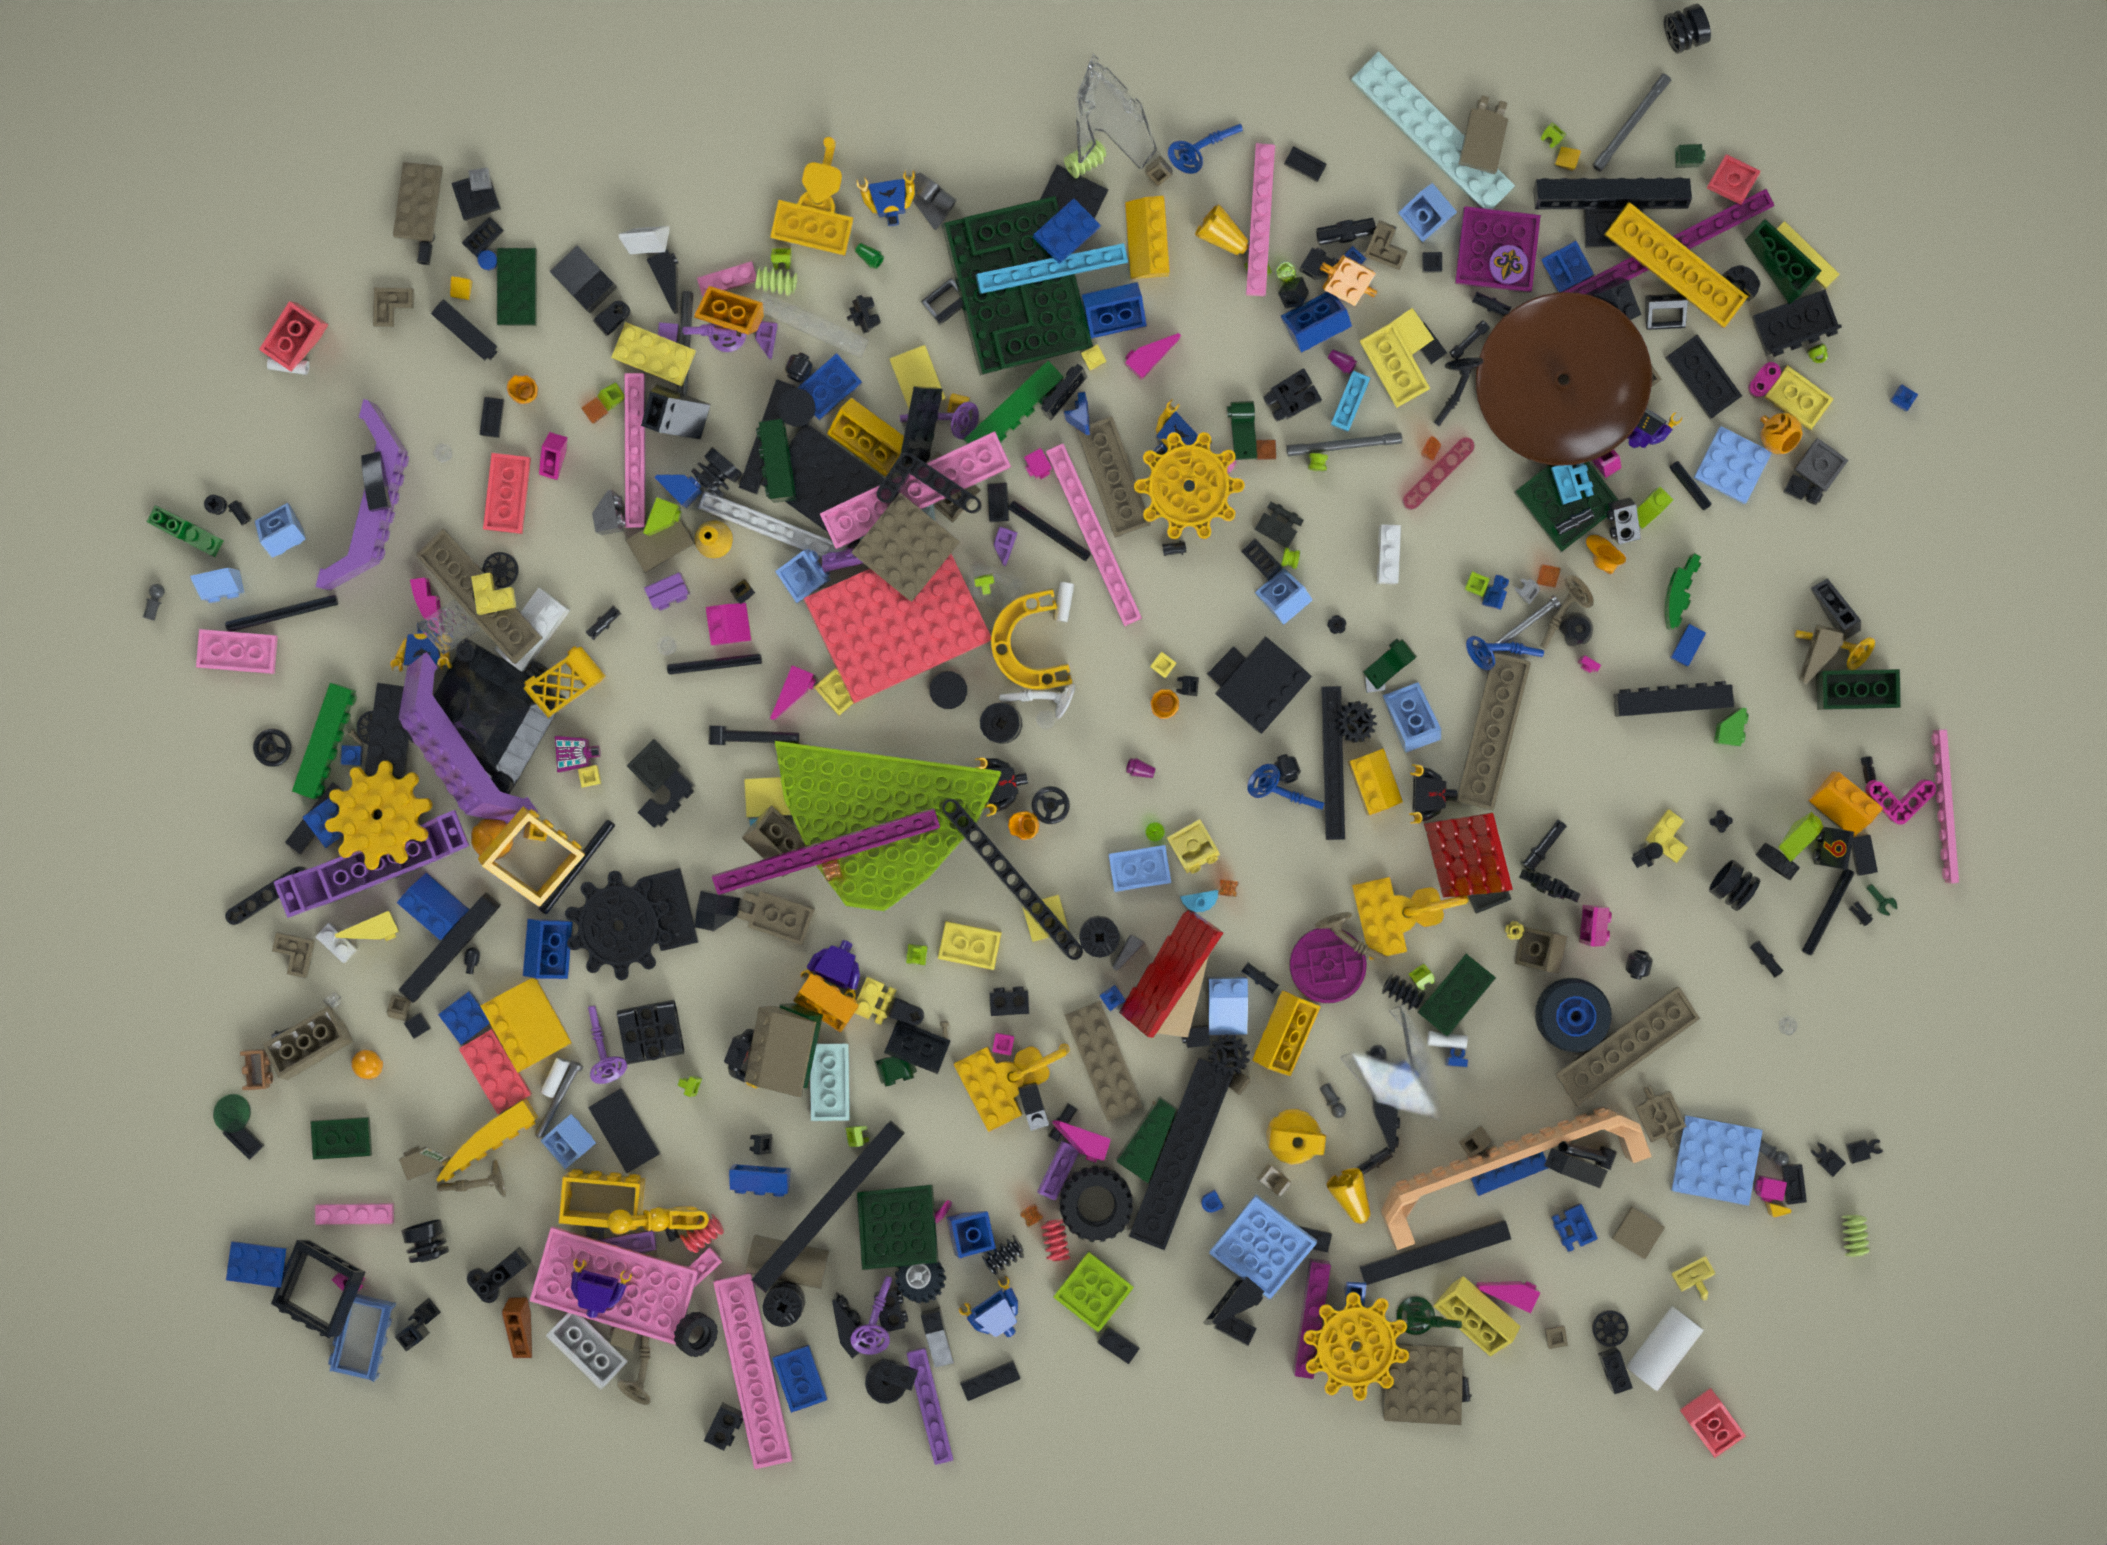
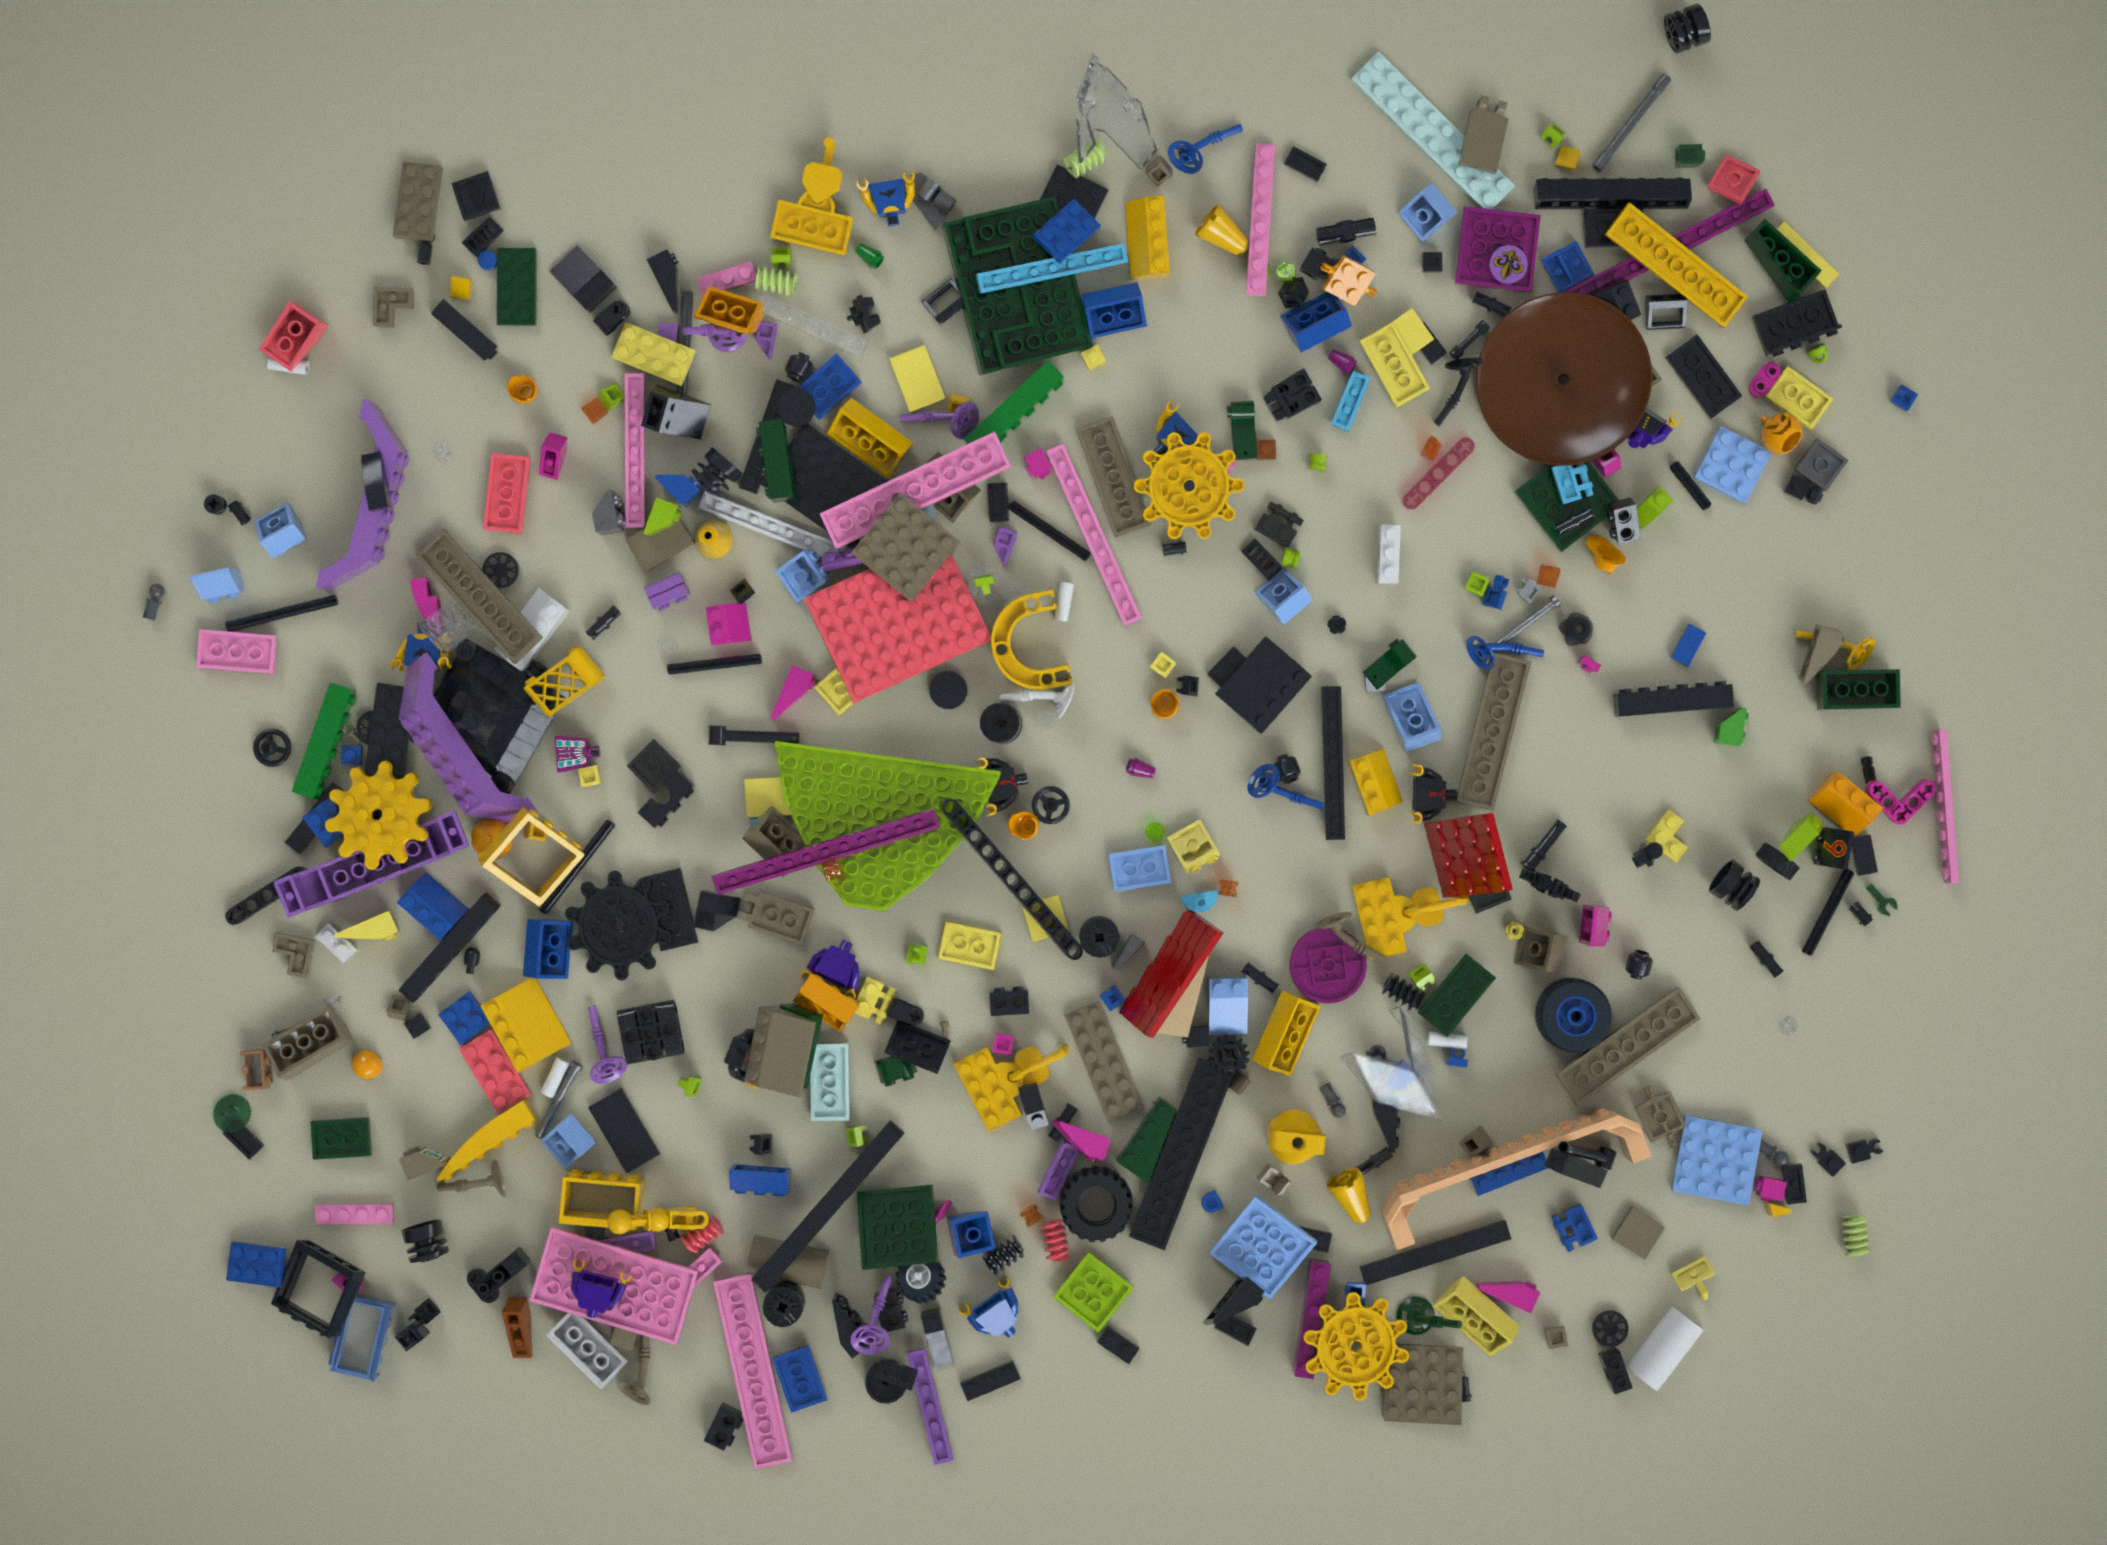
green slope [146,505,224,557] -> none
light grey tile [469,168,492,191] -> none
light yellow plate [471,572,516,615] -> none
black tile [479,397,505,438] -> none
white slope [619,226,670,254] -> none
black tyre [674,1311,718,1357] -> none
black beam [877,452,982,514] -> none
black plate [900,386,943,464] -> none
black plate [1041,364,1087,421] -> none
blue slope [1064,392,1090,435] -> none
dark pink slope [1125,333,1181,380] -> none
dark grey piece [1286,432,1402,457] -> none
black gear [1335,701,1377,743] -> none
dark tan plate [1364,220,1407,270] -> none
dark tan dish [1540,575,1594,649] -> none
green slope [1665,553,1701,630] -> none
coral slope [1680,1388,1746,1458] -> none
black plate [1709,810,1733,833] -> none
black cylinder [1722,265,1760,302] -> none
black slope [1811,578,1861,640] -> none

